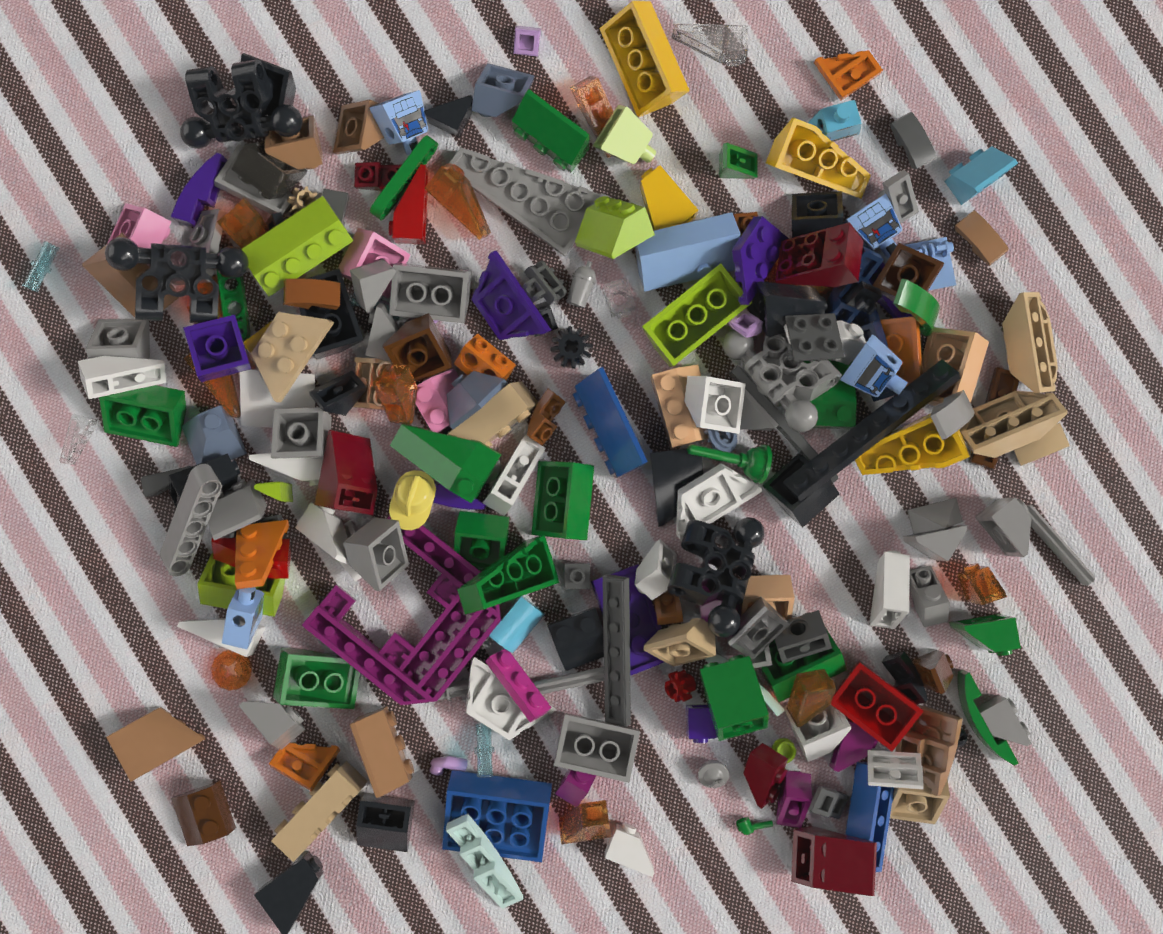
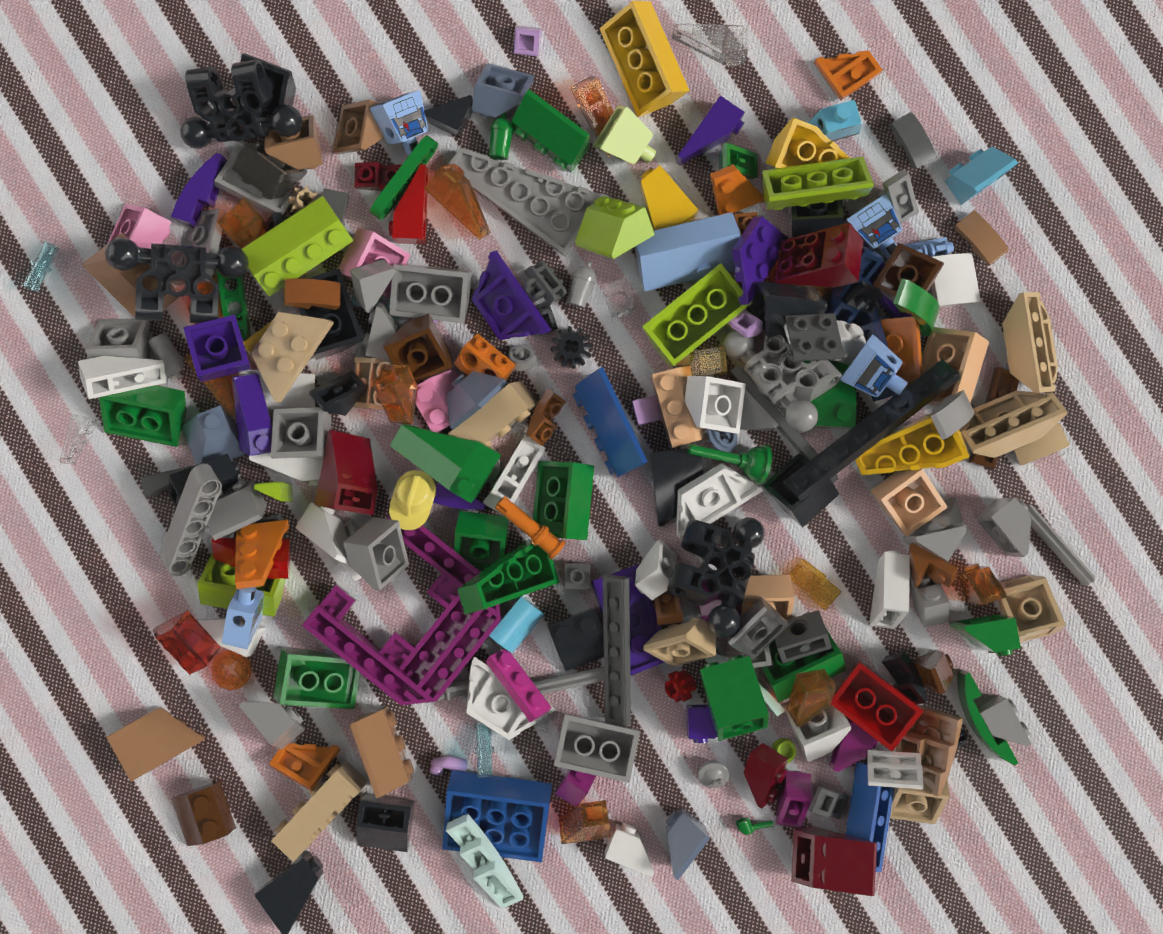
none -> light grey piece [148,333,184,379]
none -> clear red slope [153,610,221,675]
none -> dark purple slope [232,373,273,456]
none -> green piece [489,112,514,160]
none -> orange pin [494,495,566,560]
none -> light grey hat [507,345,537,372]
none -> lavender slope [631,396,662,426]
none -> sand blue slope [666,808,710,880]
none -> dark purple slope [676,95,745,165]
none -> clear yellow slope [690,346,727,378]
none -> orange wing [710,165,764,215]
none -> lime slope [762,156,874,210]
none -> clear yellow slope [788,558,842,611]
none -> light nougat slope [870,469,948,537]
none -> dark orange slope [908,543,957,588]
none -> white slope [931,253,981,307]
none -> tan slope [996,575,1066,643]

